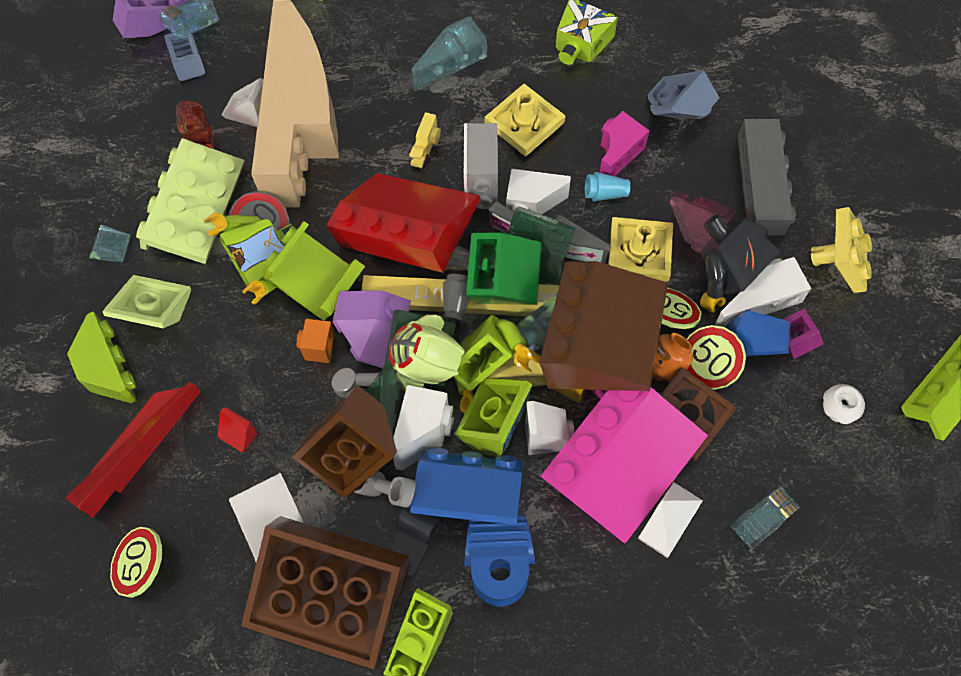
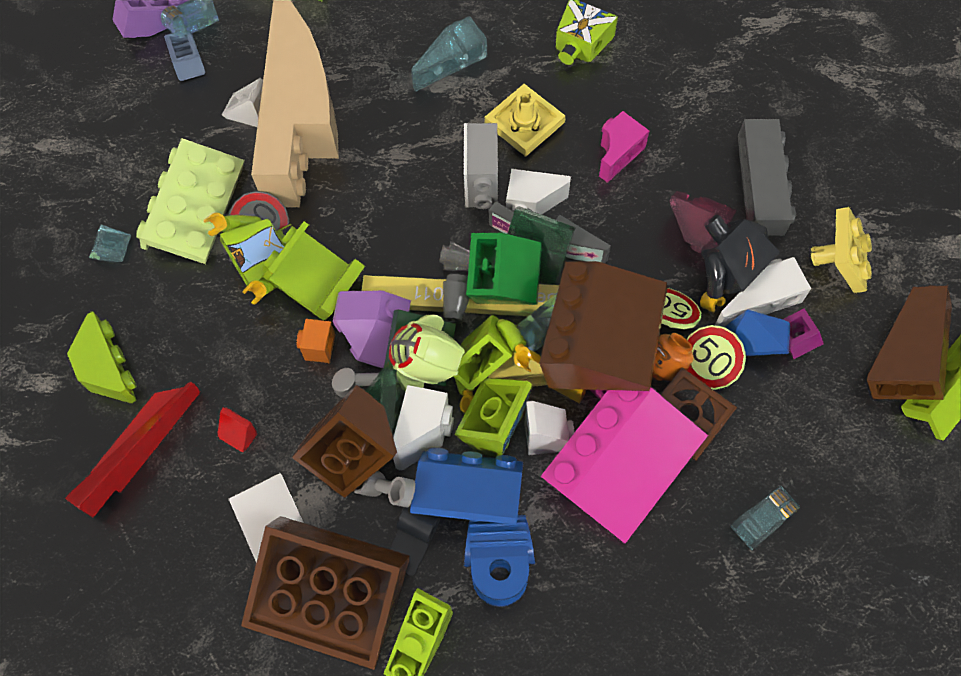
yellowish green slope [103,275,191,328] -> none
piece [110,527,162,598] -> none
clear red leg [176,101,214,149] -> none
red slope [326,173,481,273] -> none
light yellow plate [409,112,441,168] -> none
medium azure cone [585,172,630,201] -> none
light yellow plate [608,217,673,282] -> none
white slope [638,482,703,558] -> none
sand blue slope [647,70,719,119] -> none
white plate [823,384,865,424] -> none
none -> reddish brown slope [867,285,952,400]

